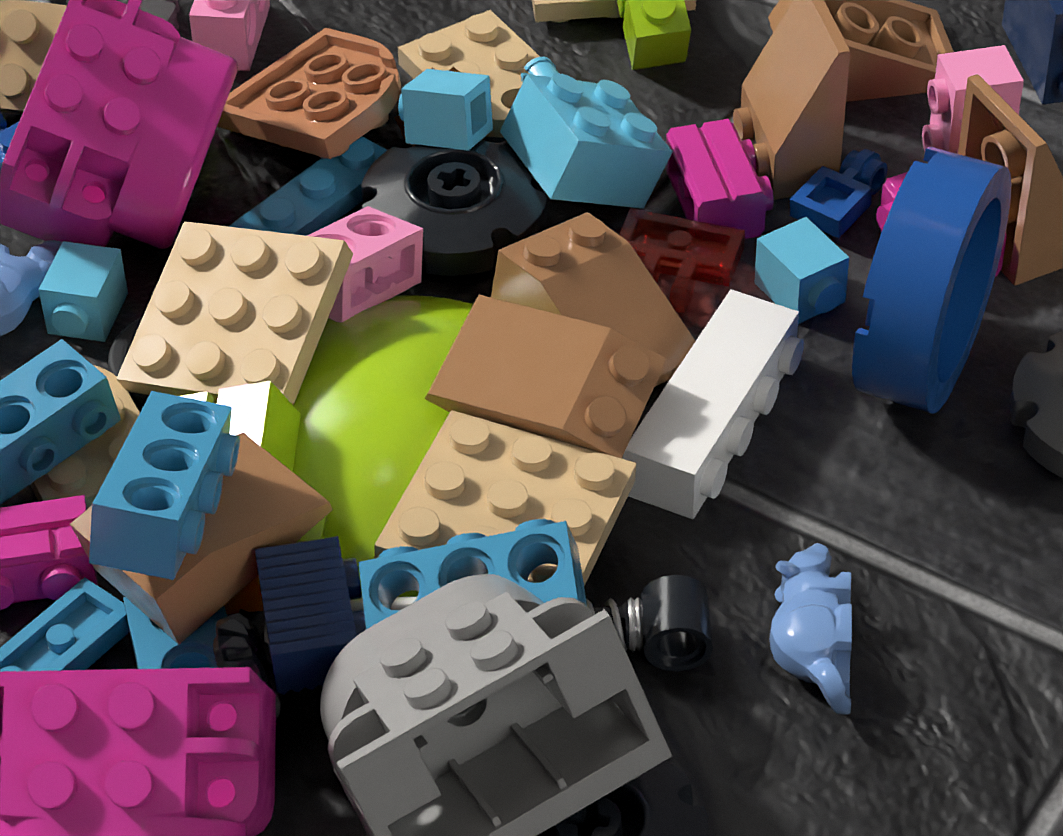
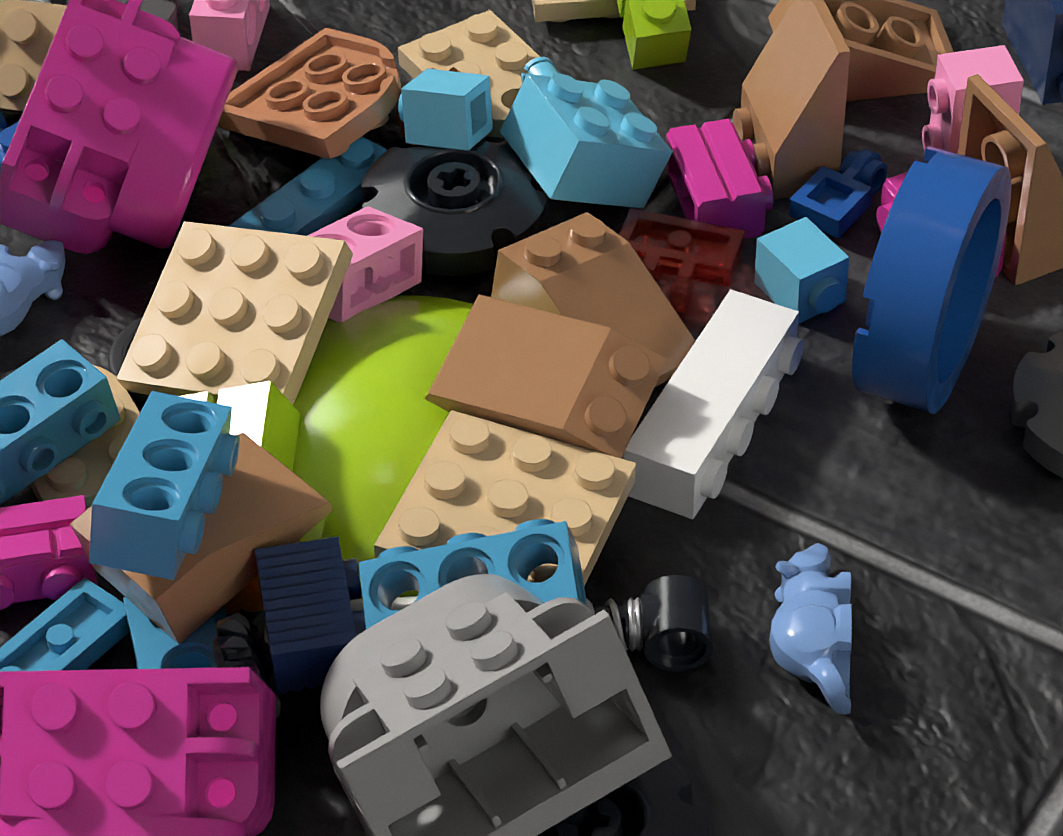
medium azure brick [38,241,128,342] -> none

